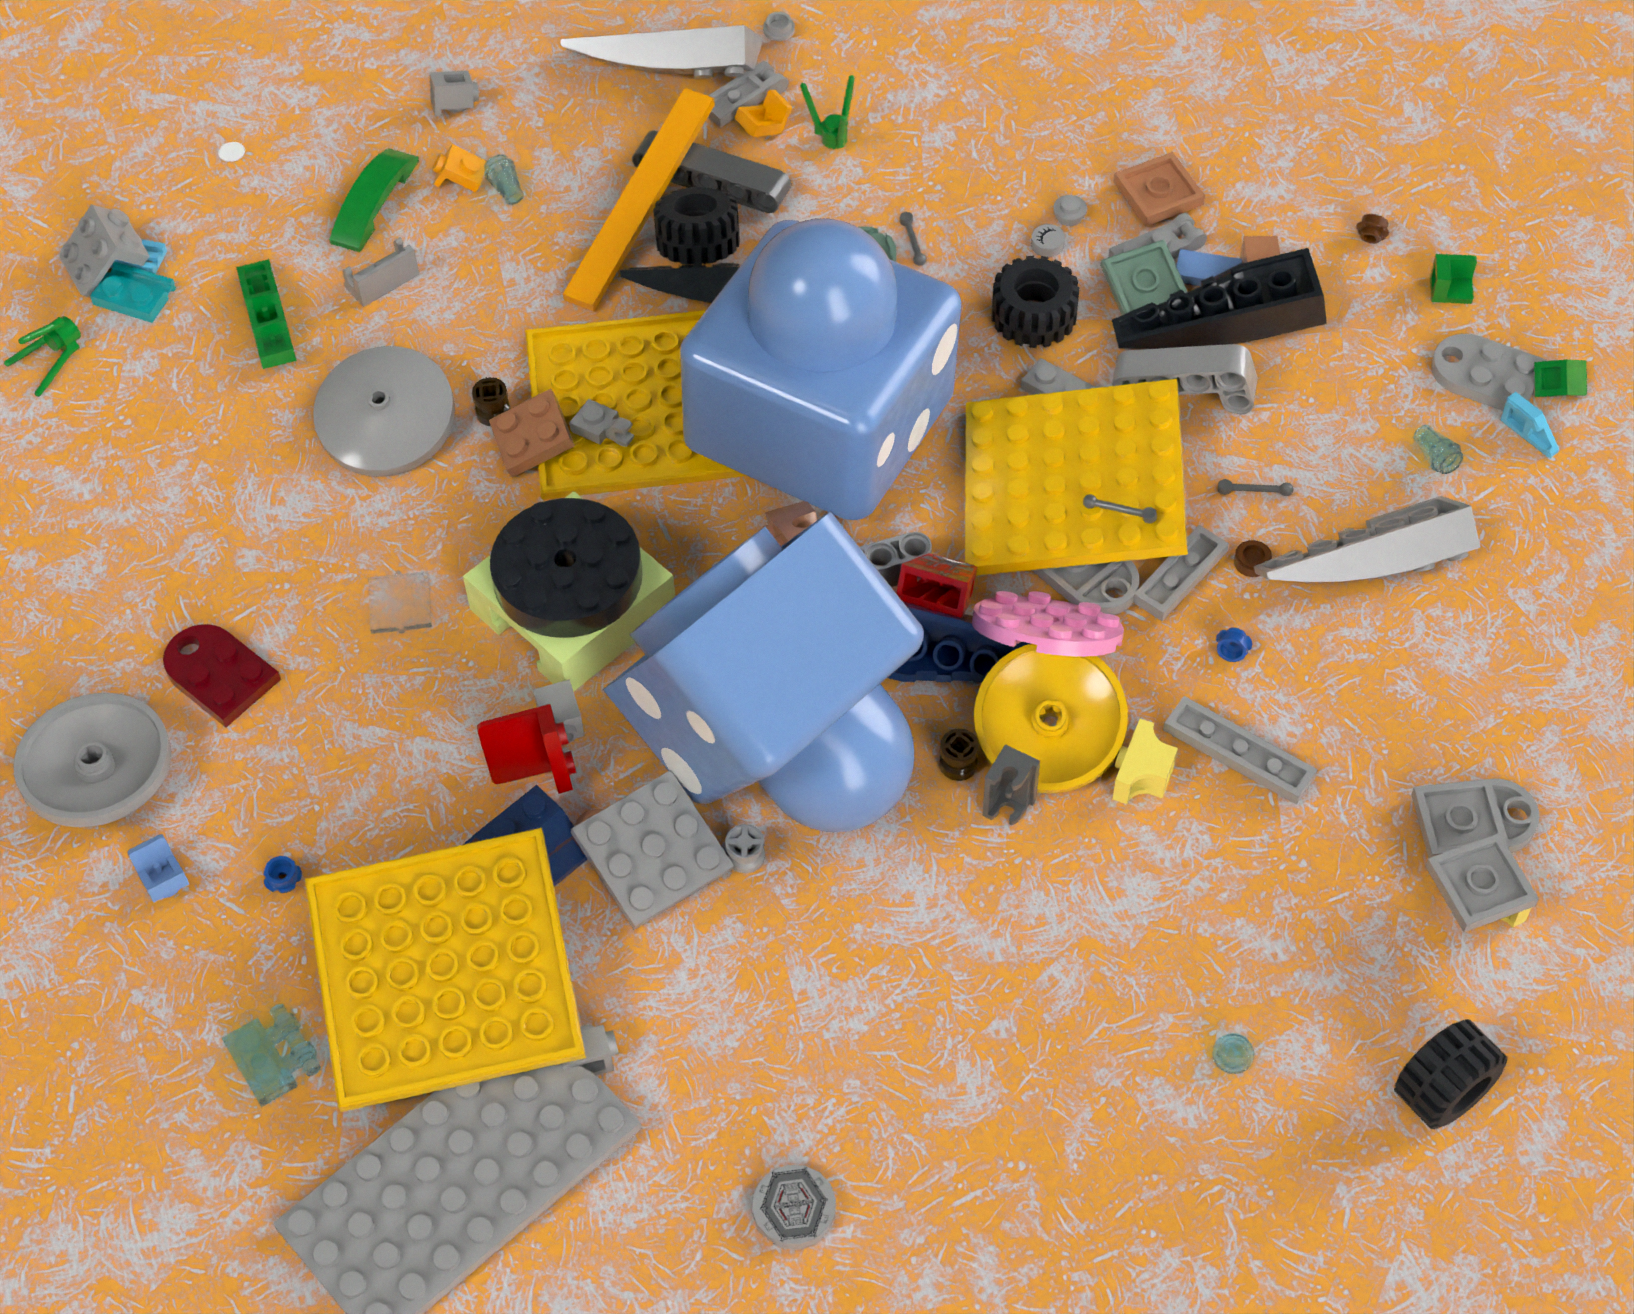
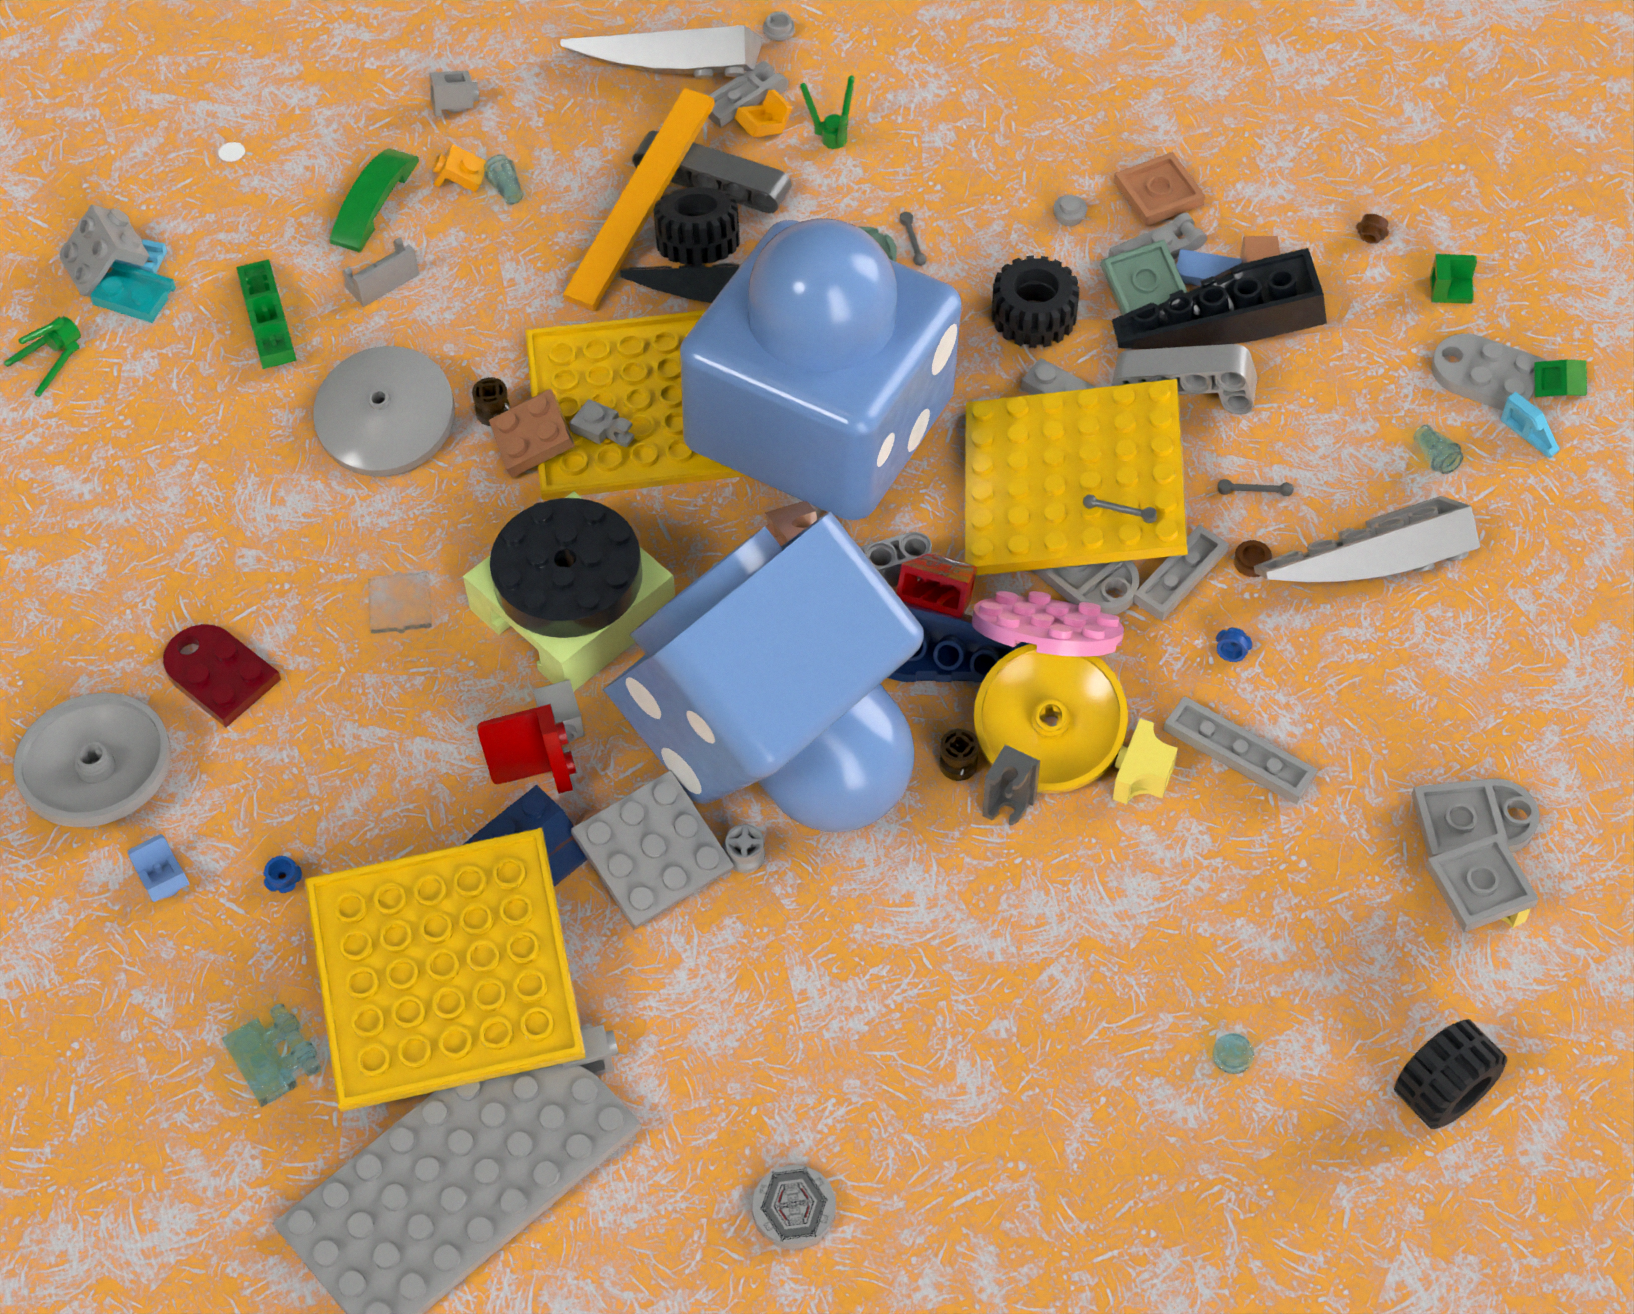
light grey tile [1031,224,1065,257] -> none

